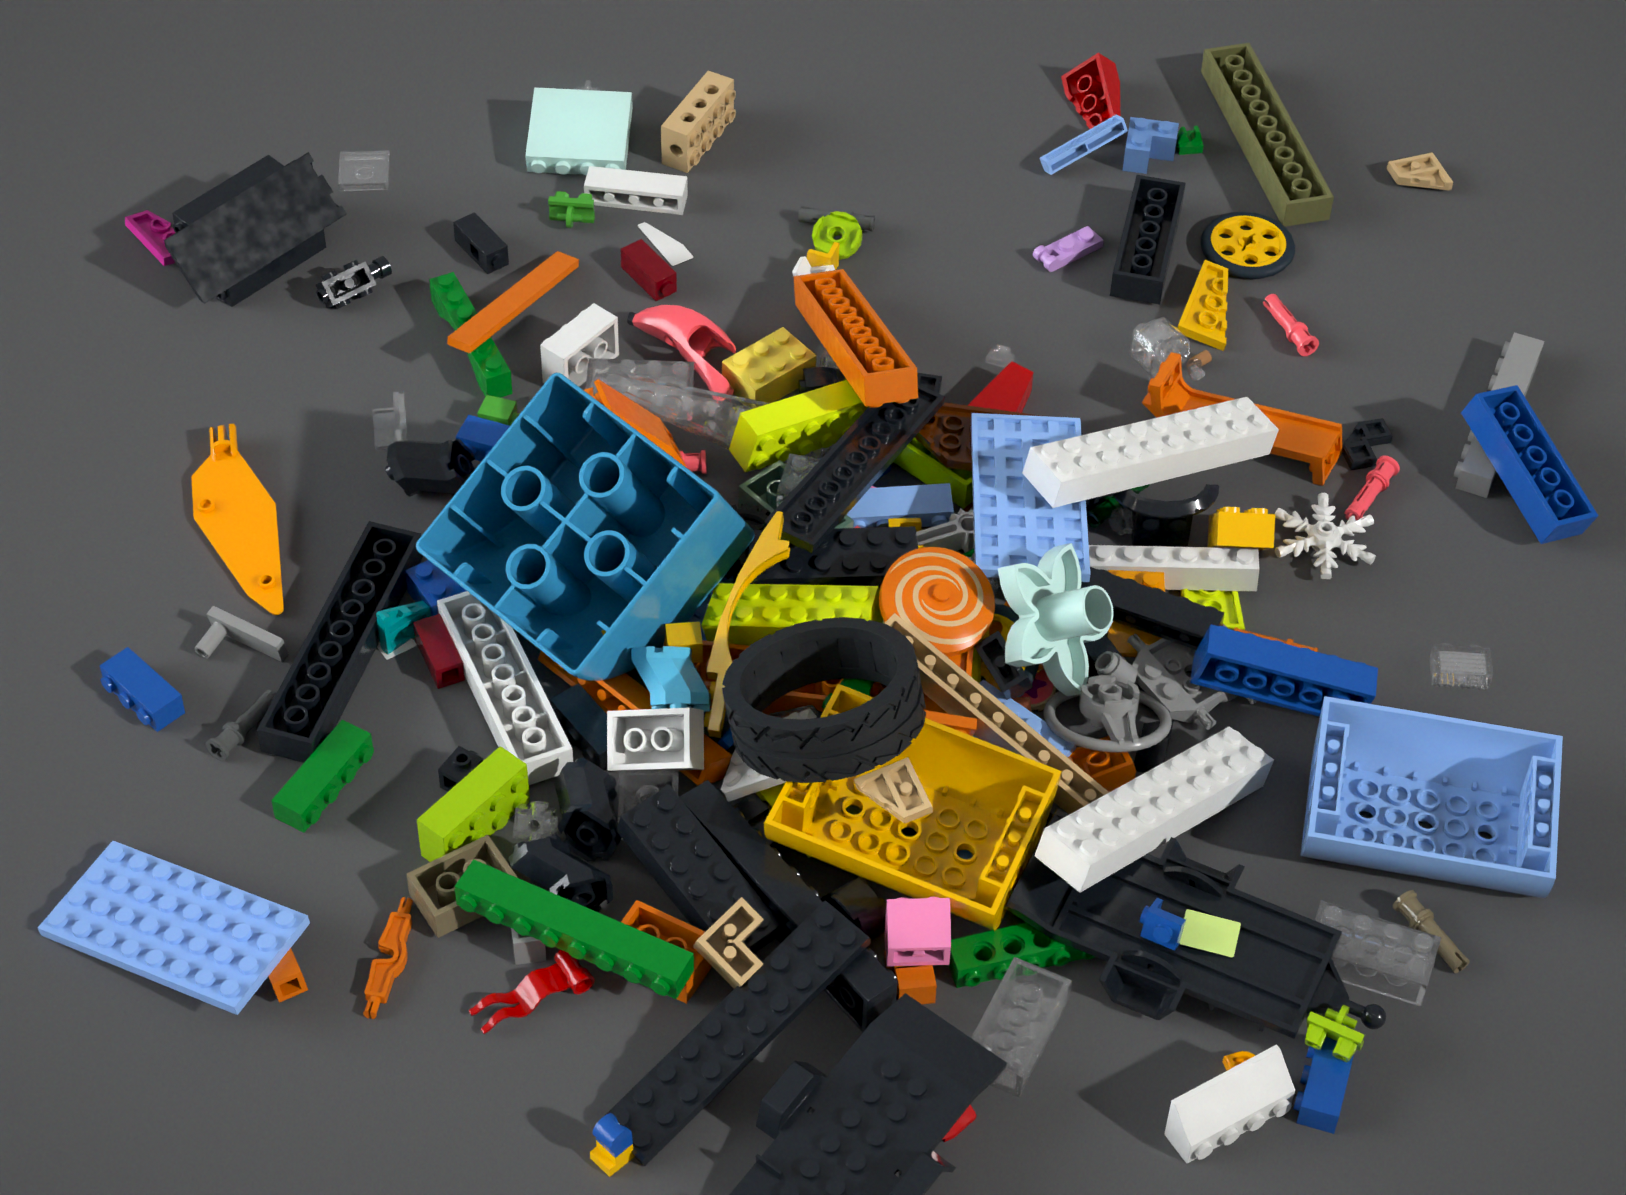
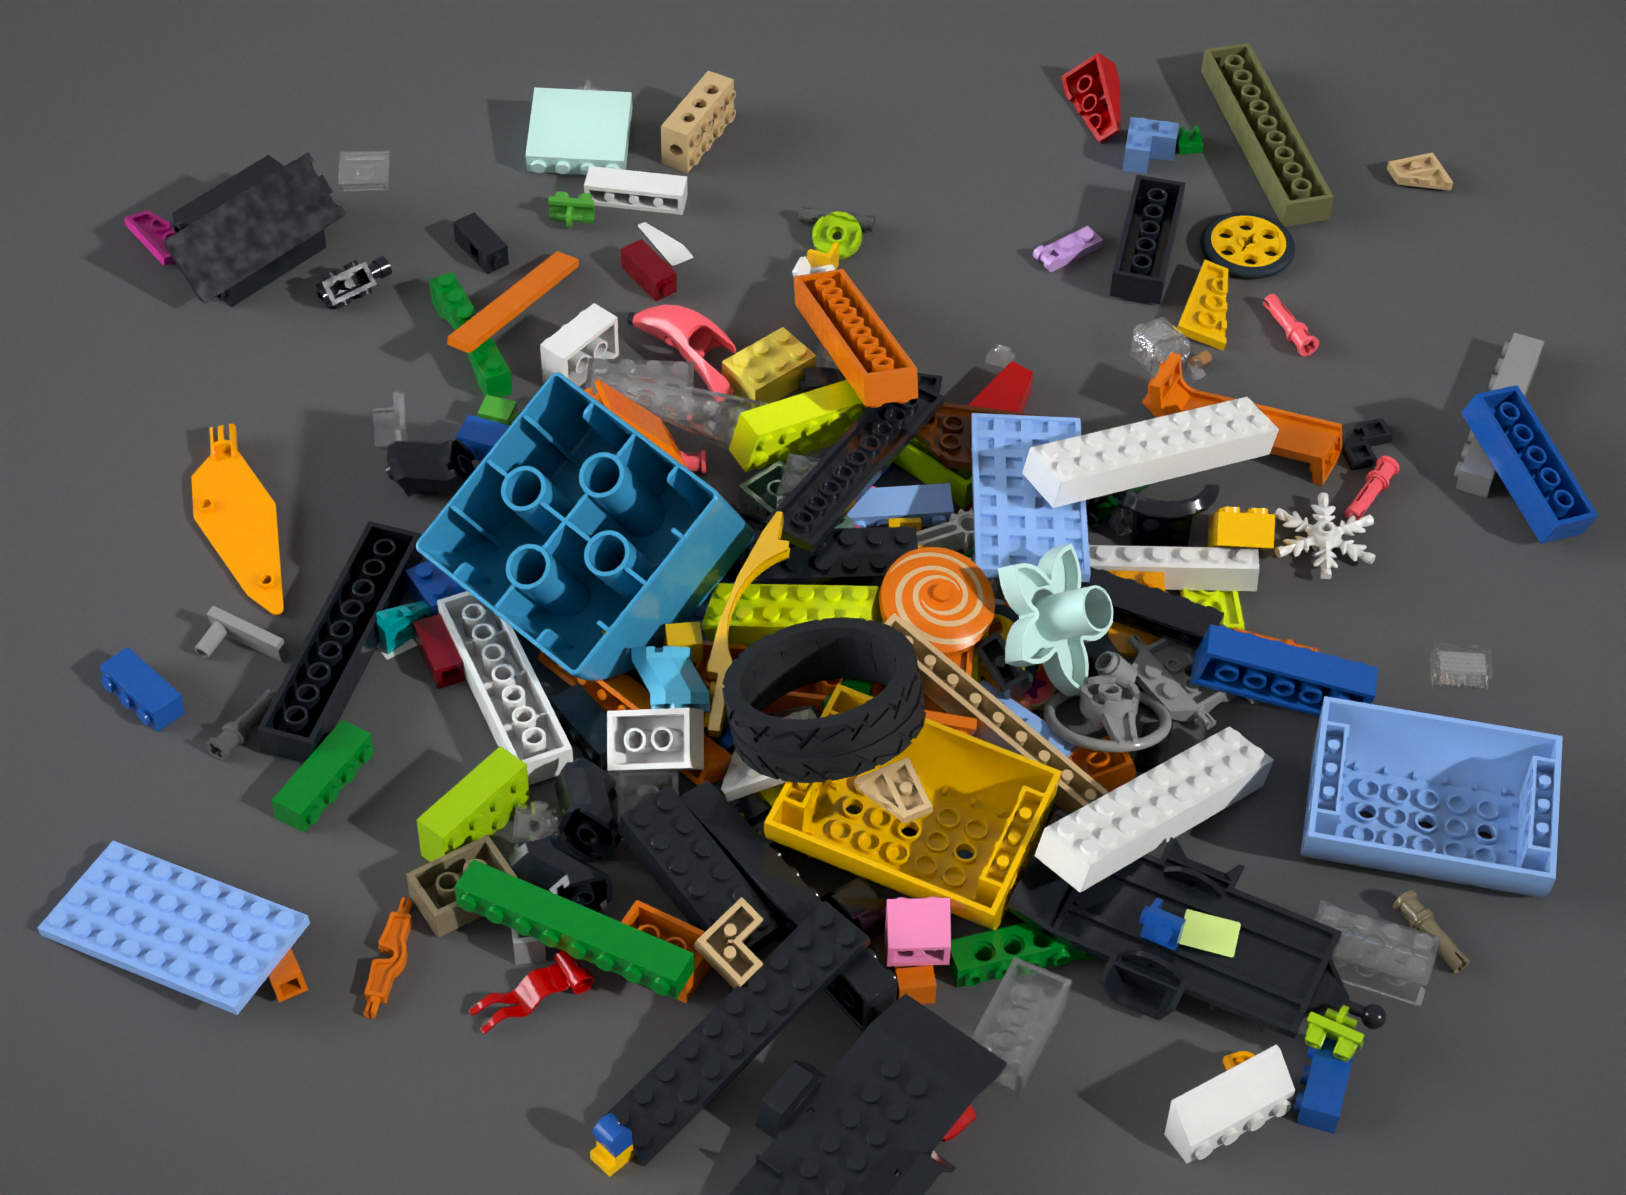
black brick [438,746,483,791] -> none
light blue piece [1040,114,1128,175] -> none

